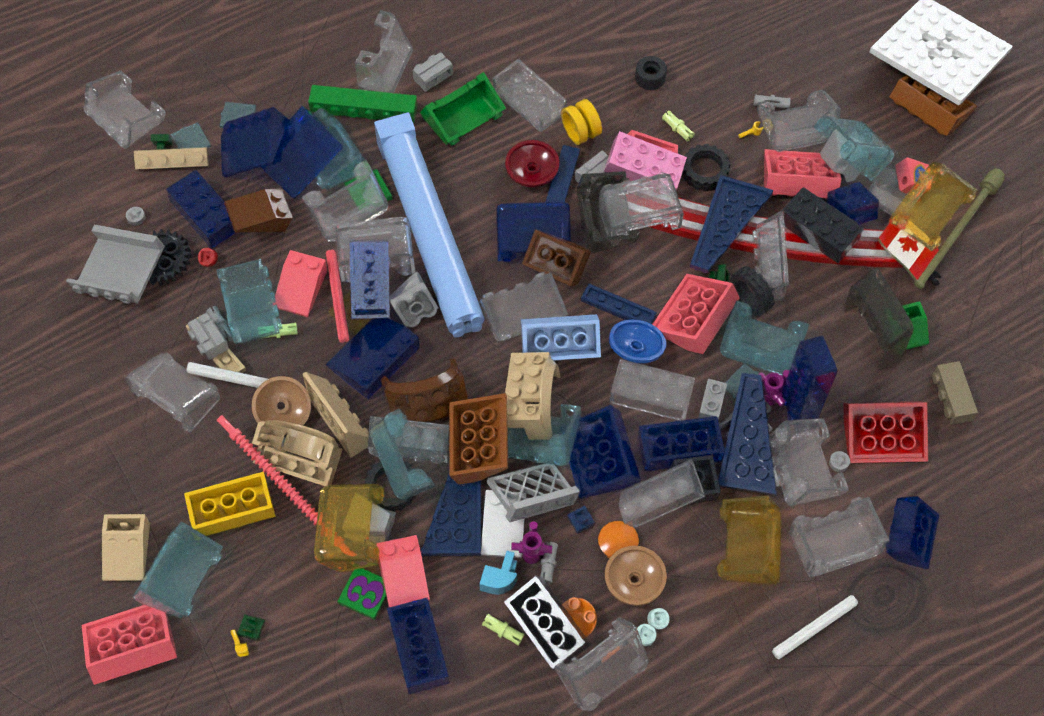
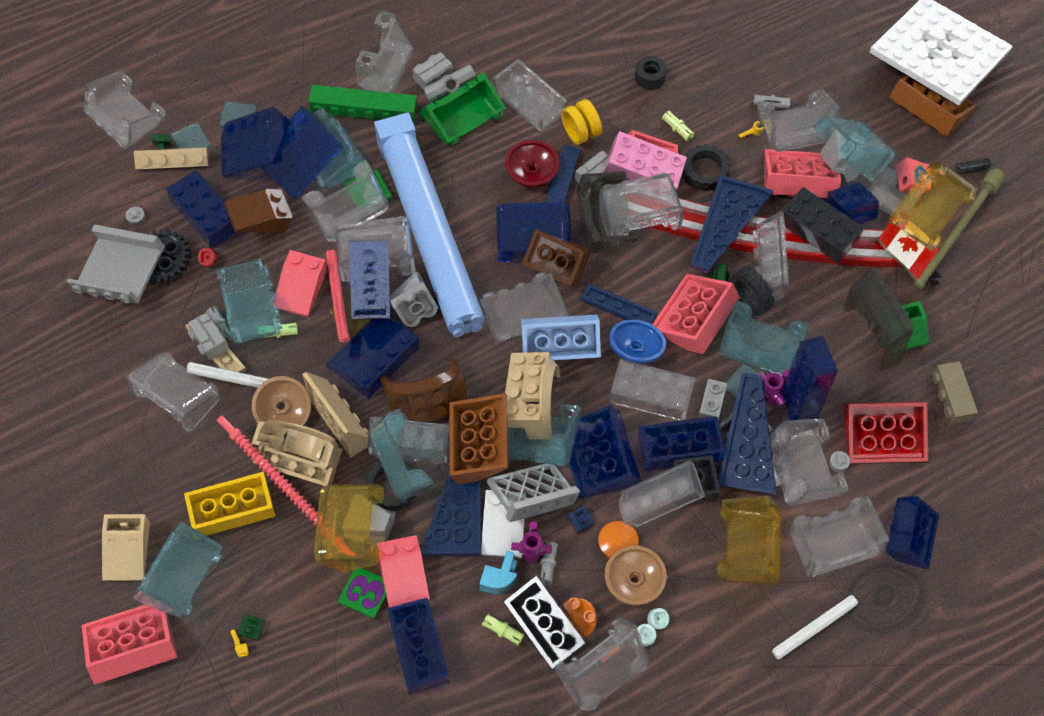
none -> light grey piece [423,65,476,103]
none -> black axle [955,158,991,173]

